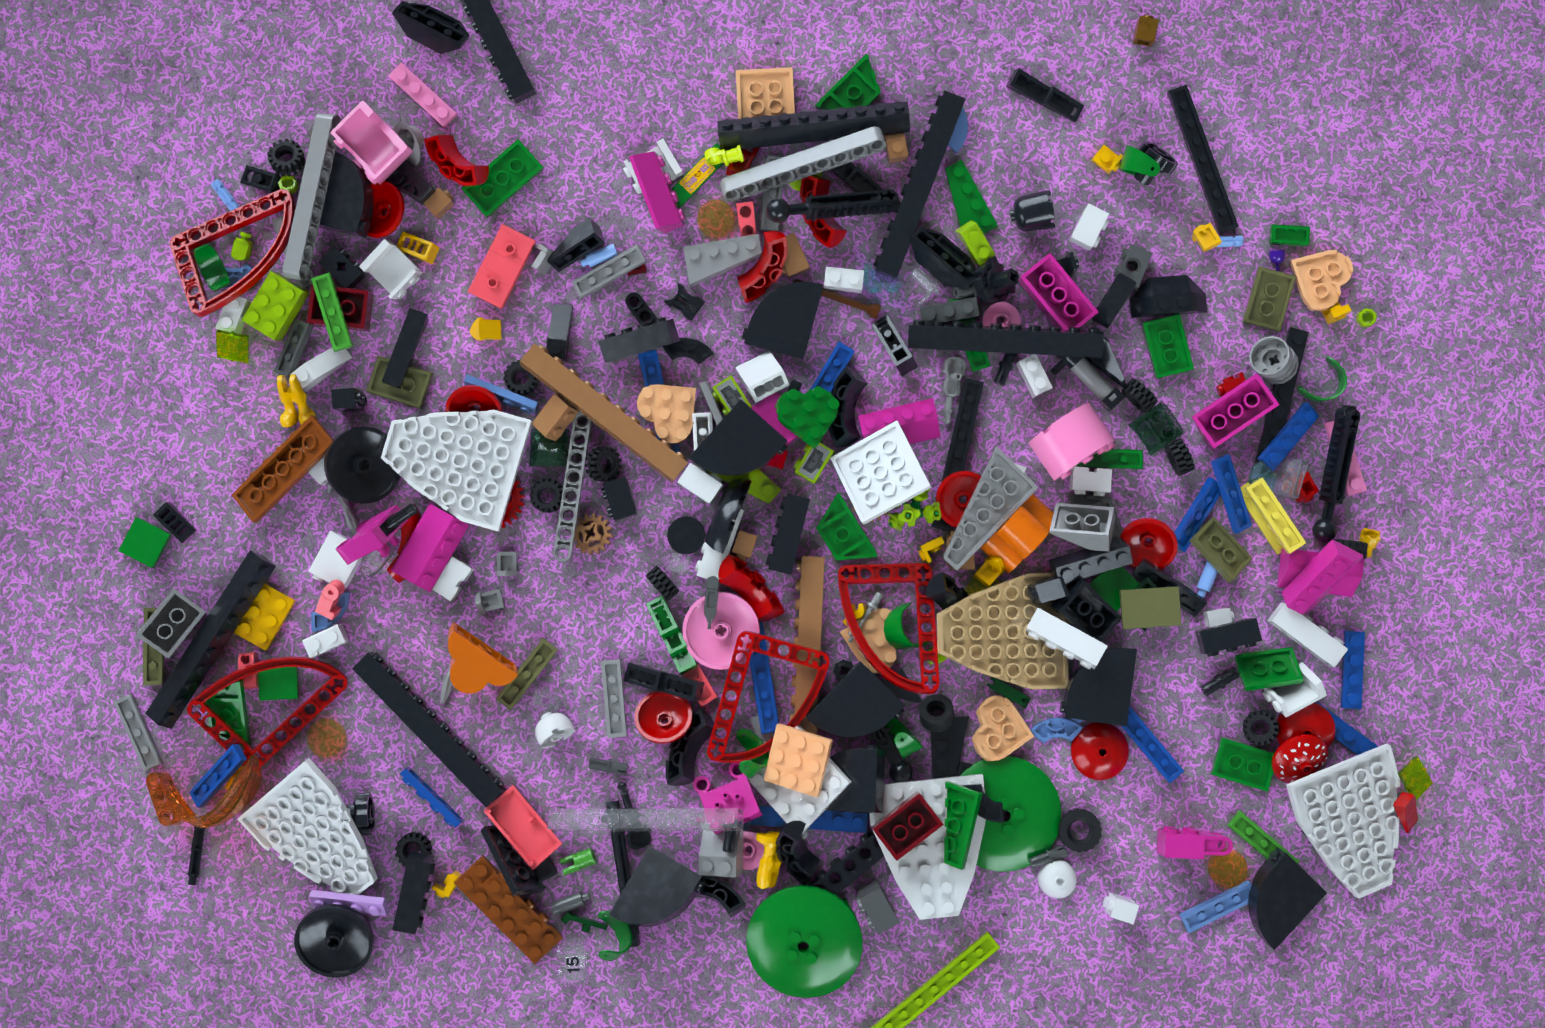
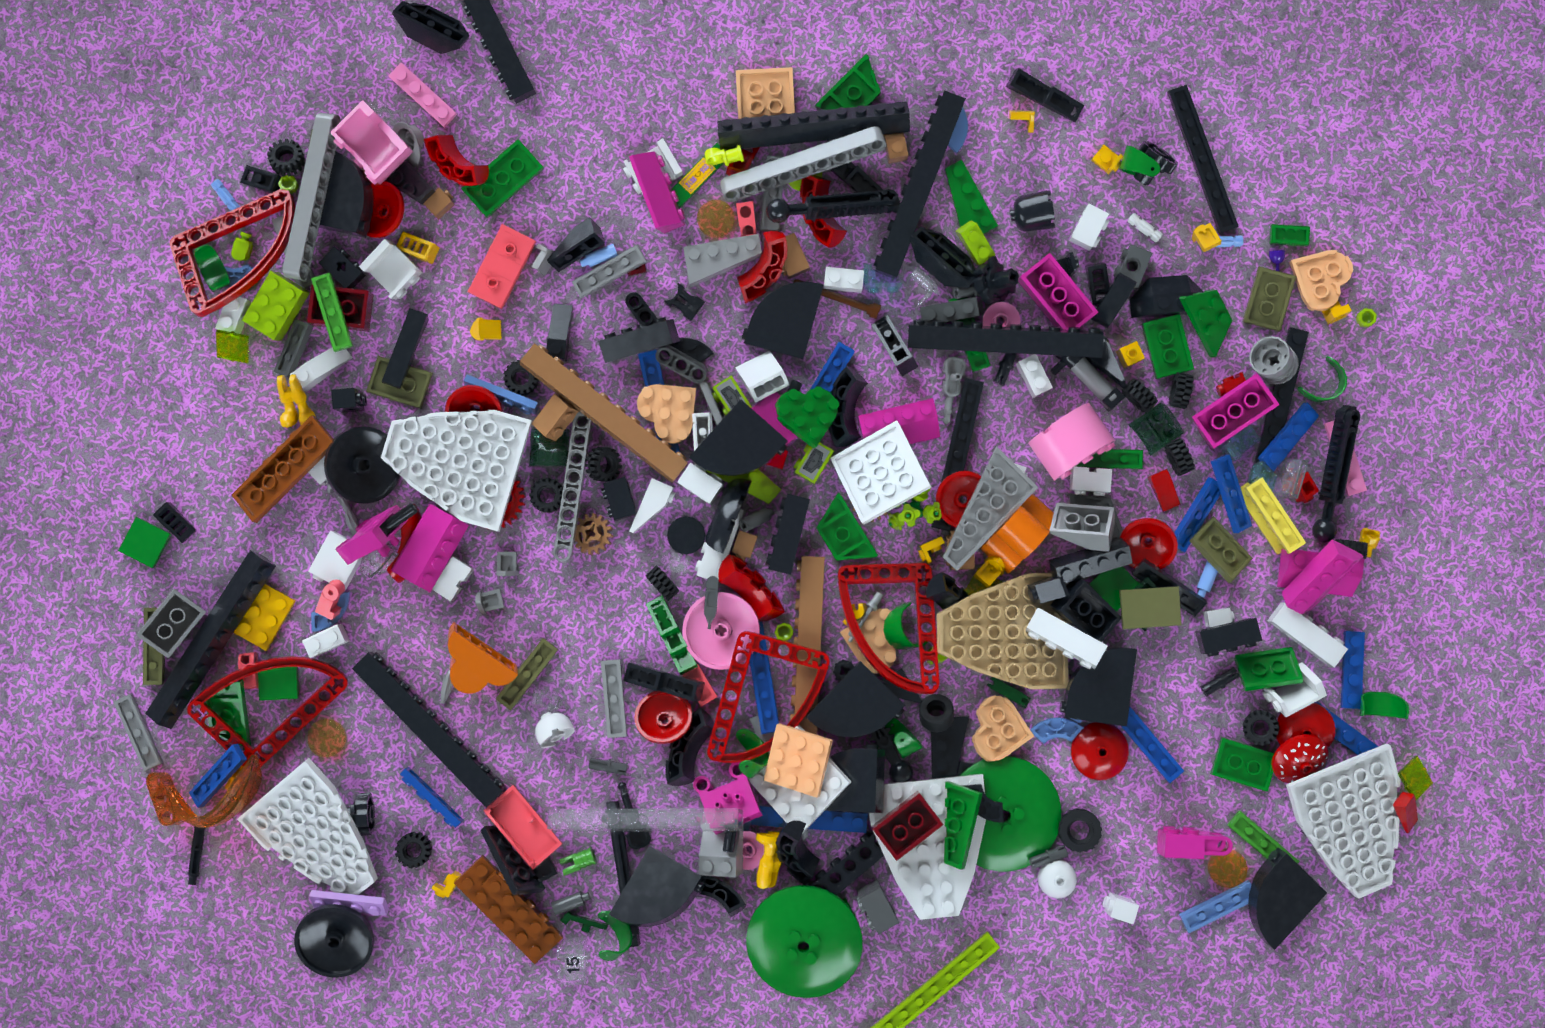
black brick [392,851,436,935] -> none
pearl gold brick [1133,15,1159,47] -> none
none -> white slope [629,478,676,533]
none -> dark grey beam [656,345,708,383]
none -> dark grey cylinder [739,508,774,532]
none -> lime tile [774,622,794,641]
none -> yellow tile [1009,110,1035,133]
none -> black slope [1085,262,1110,305]
none -> yellow brick [1116,341,1145,369]
none -> white axle [1128,213,1162,242]
none -> red slope [1148,469,1181,512]
none -> black tyre [1169,372,1194,409]
none -> green wing [1179,289,1232,358]
none -> clear light blue bracket [1219,425,1261,462]
none -> green piece [1360,692,1409,720]

